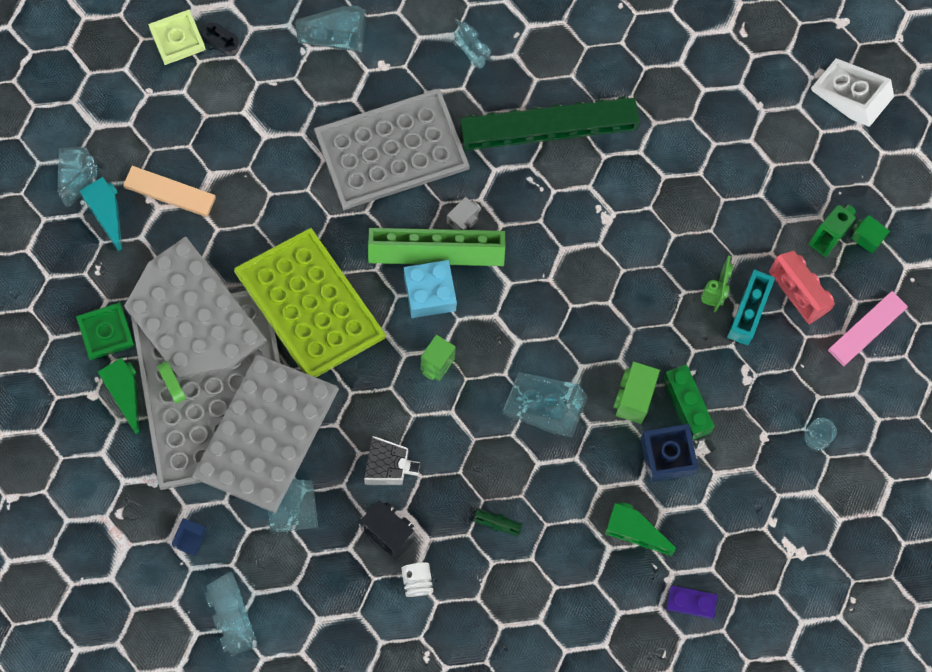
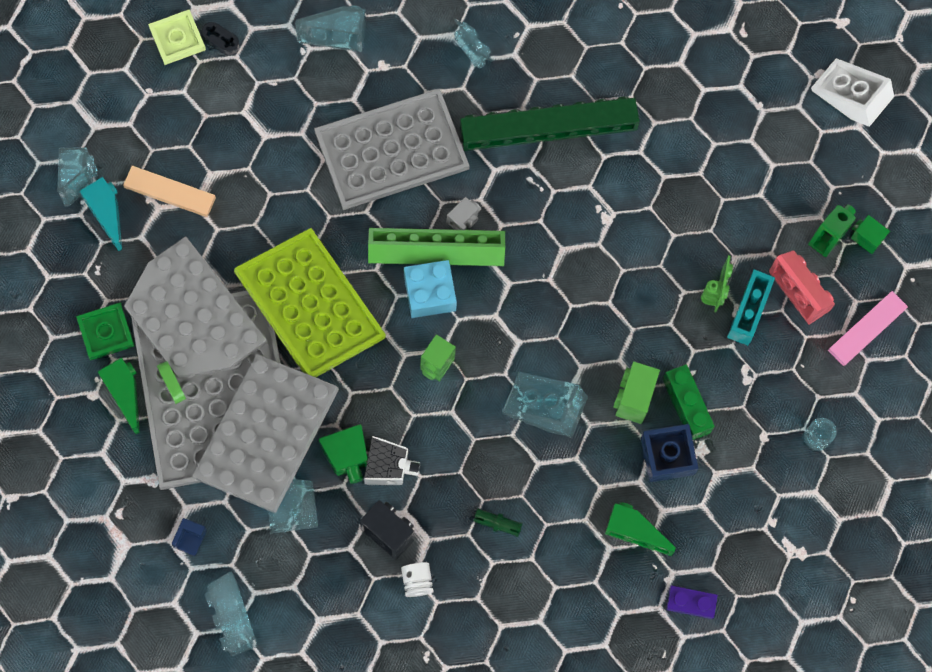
none -> green torso [319,424,368,484]

